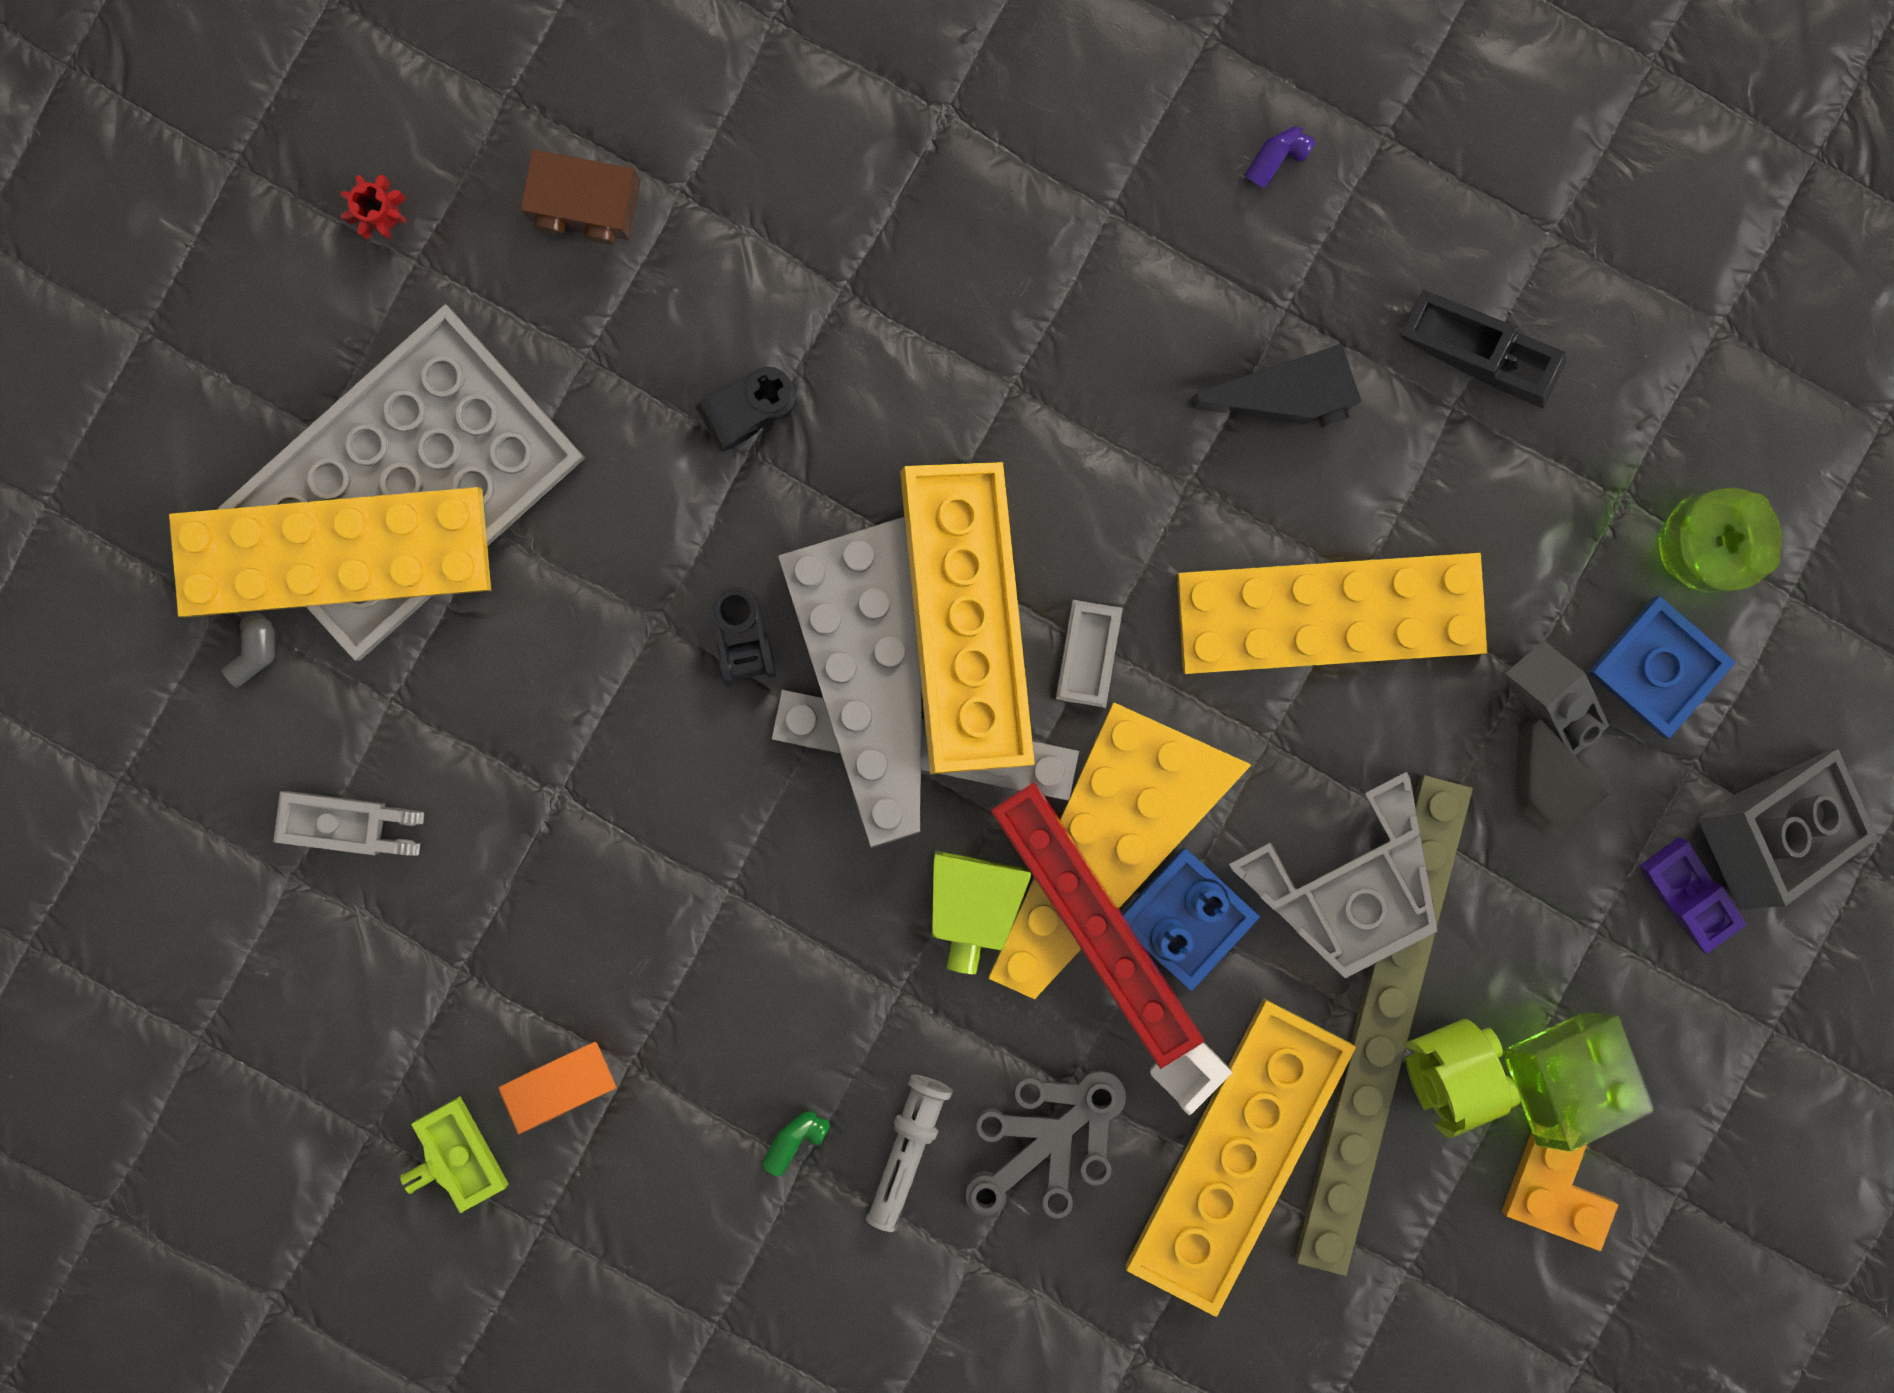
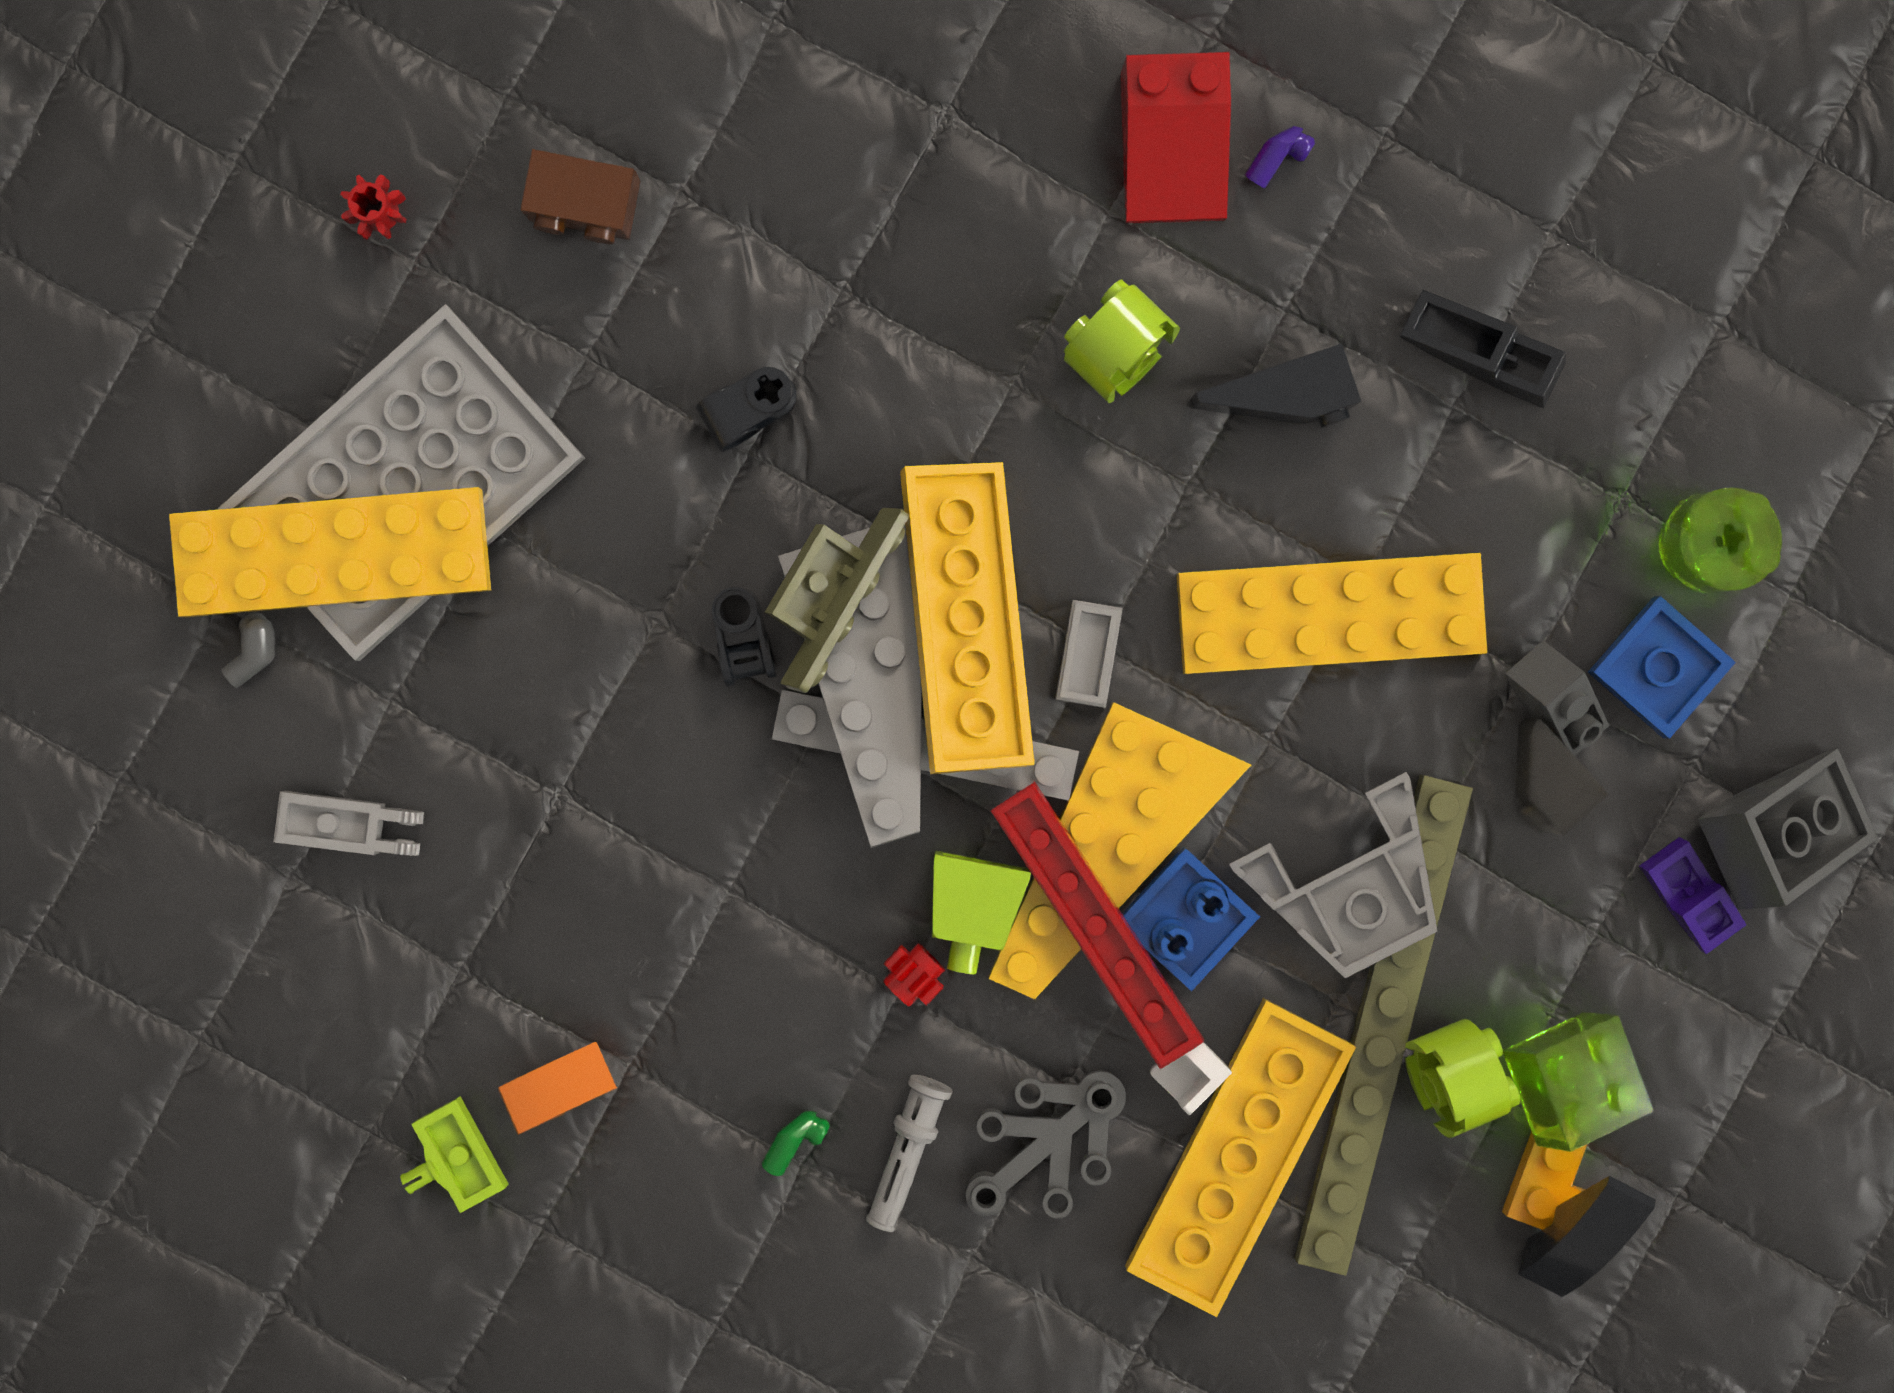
none -> olive bracket [764,508,909,693]
none -> red gear [883,943,945,1007]
none -> lime brick [1064,279,1180,403]
none -> red slope [1121,52,1231,223]
none -> black slope [1518,1176,1656,1297]

